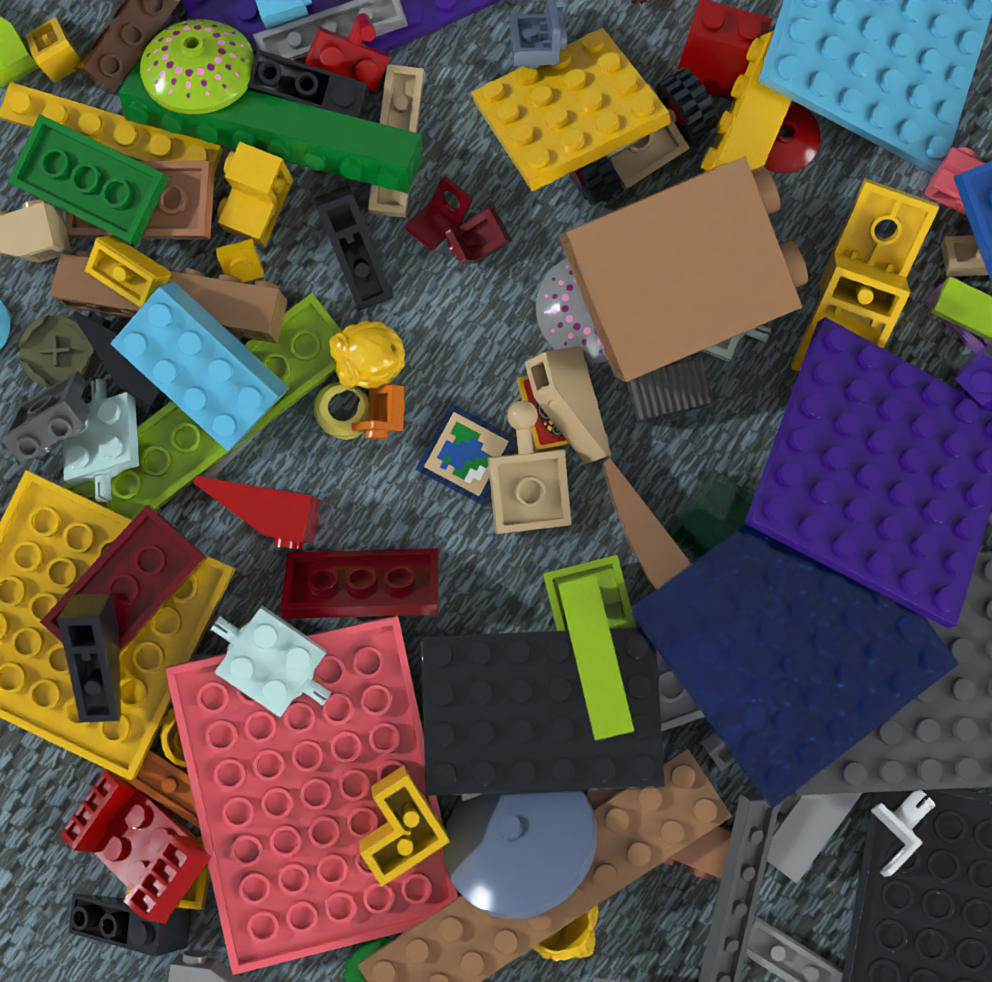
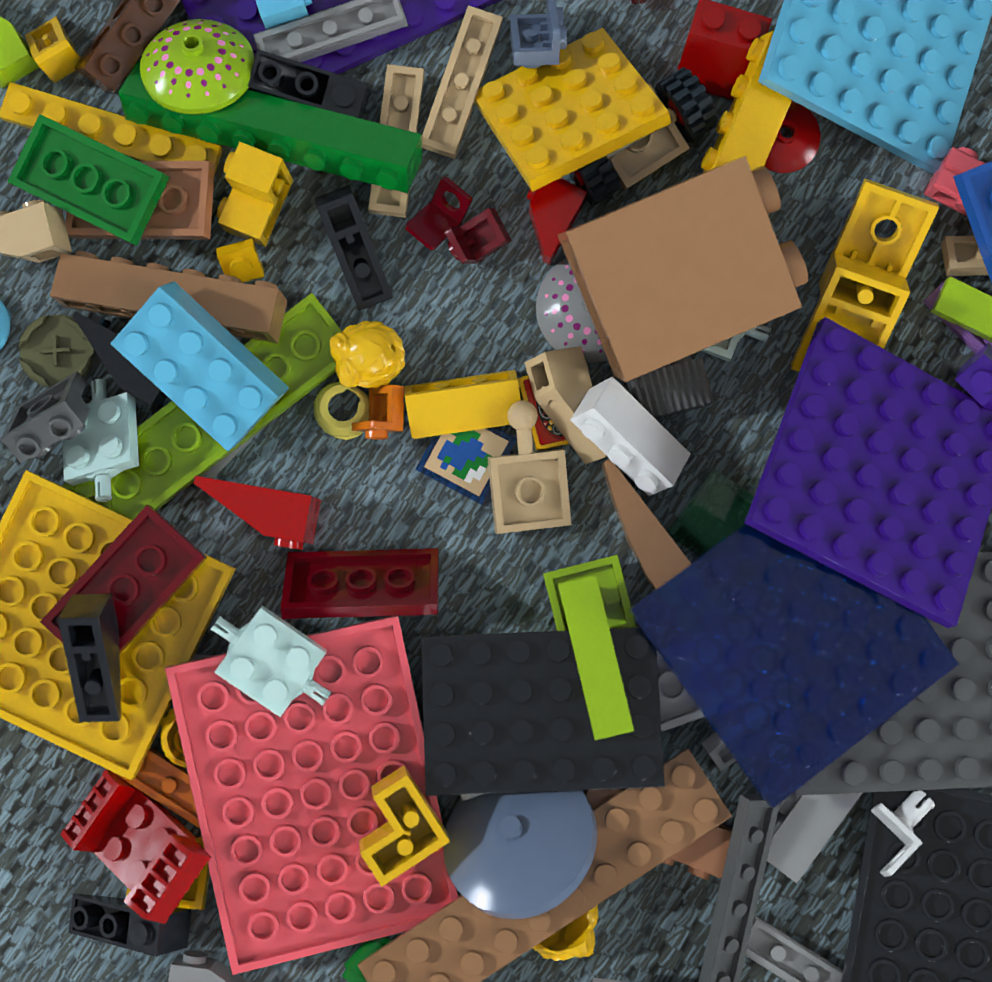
yellow slope [85,235,171,308] -> none
red plate [305,13,390,92] -> none
none -> yellow panel [404,370,521,439]
none -> tan plate [422,5,503,159]
none -> red slope [526,178,588,265]
none -> white brick [570,376,691,496]

